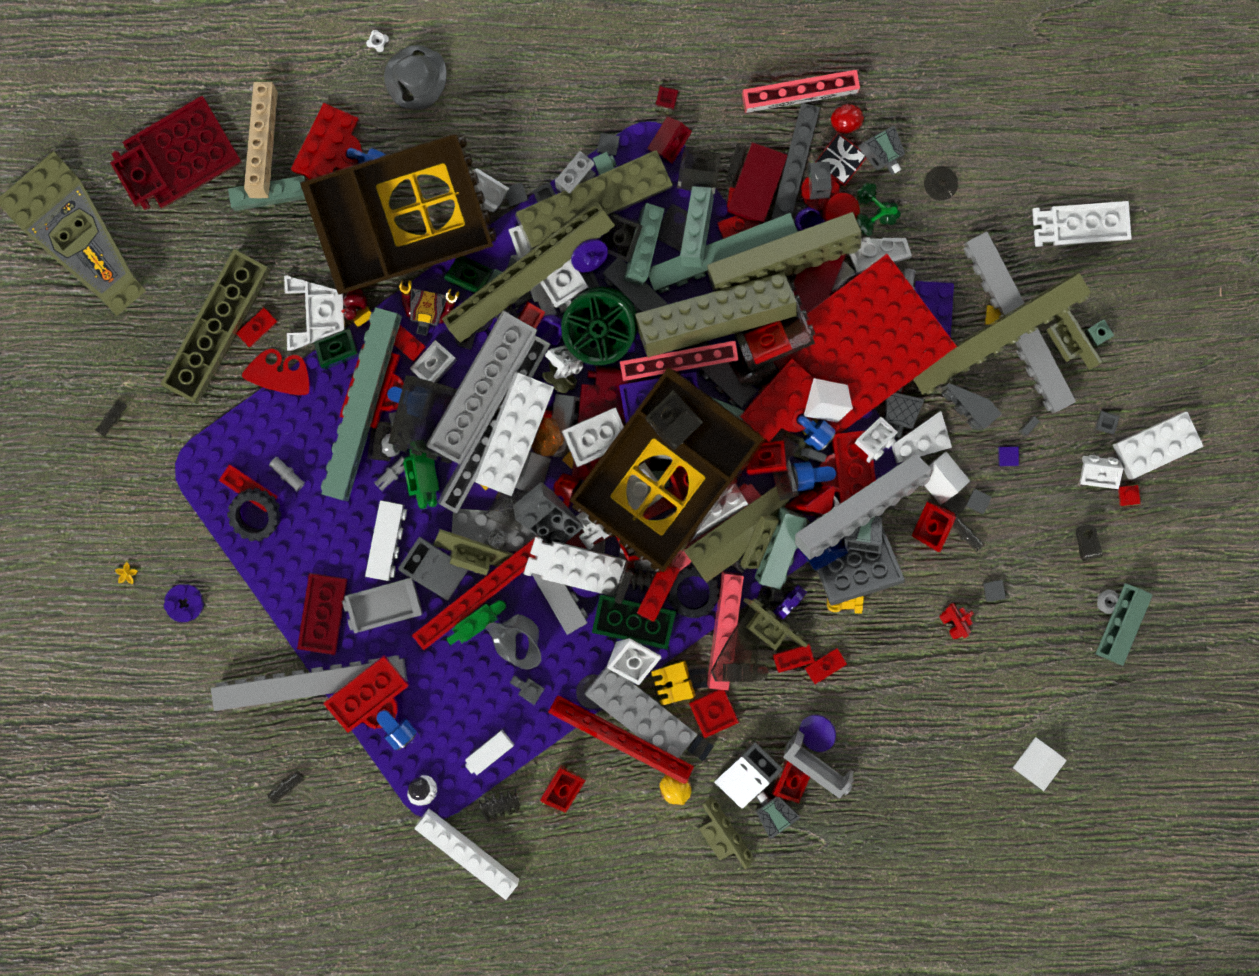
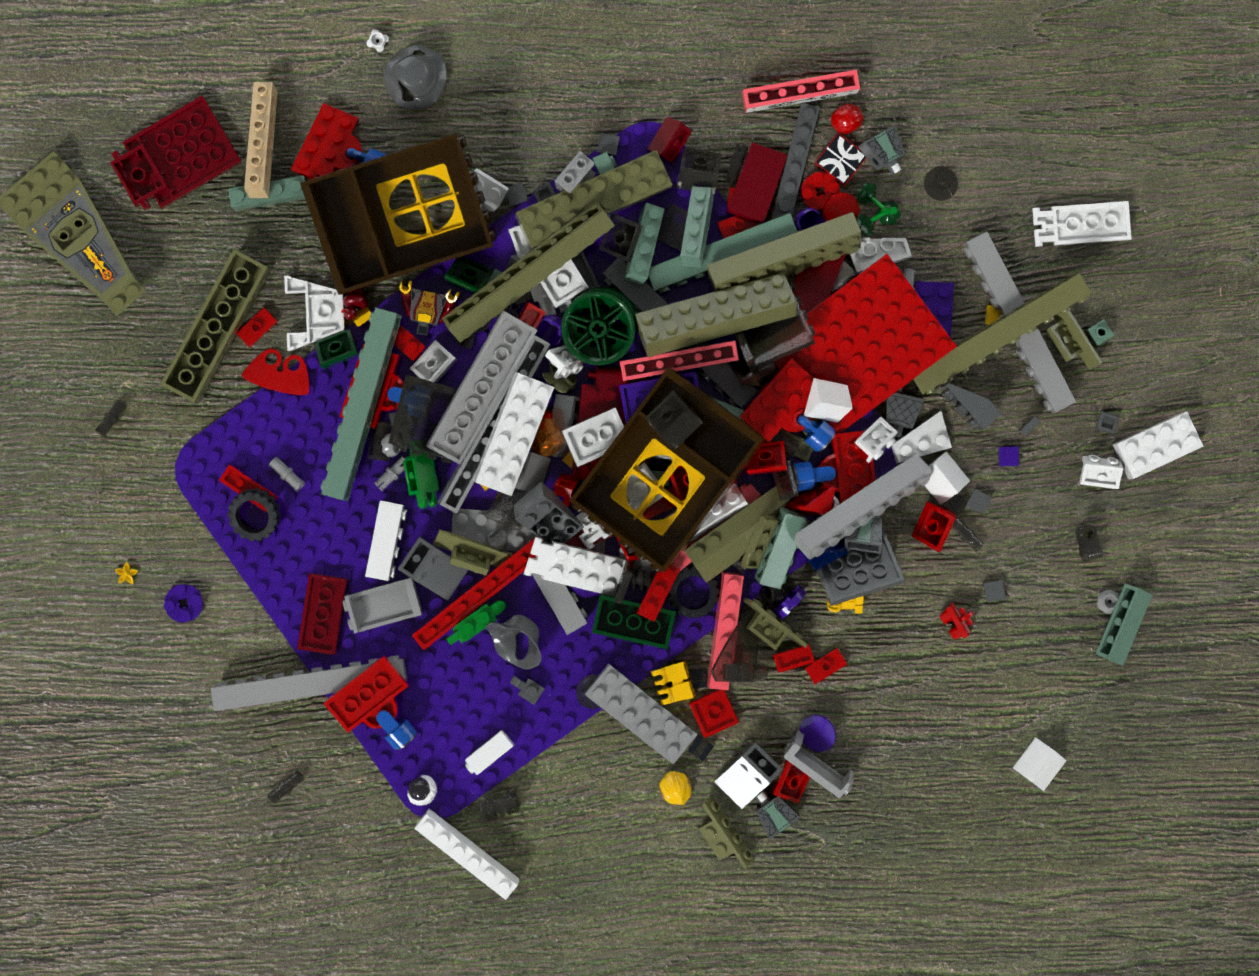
red slope [540,765,586,813] -> none
red plate [548,695,694,784] -> none
dark purple piece [571,239,608,272] -> none
white slope [607,638,661,685] -> none
dark red tile [655,86,678,110] -> none
red tile [744,321,792,364] -> none
dark grey tile [800,448,827,462] -> none
dark grey torso [808,162,831,199] -> none
red plate [1118,485,1140,506] -> none

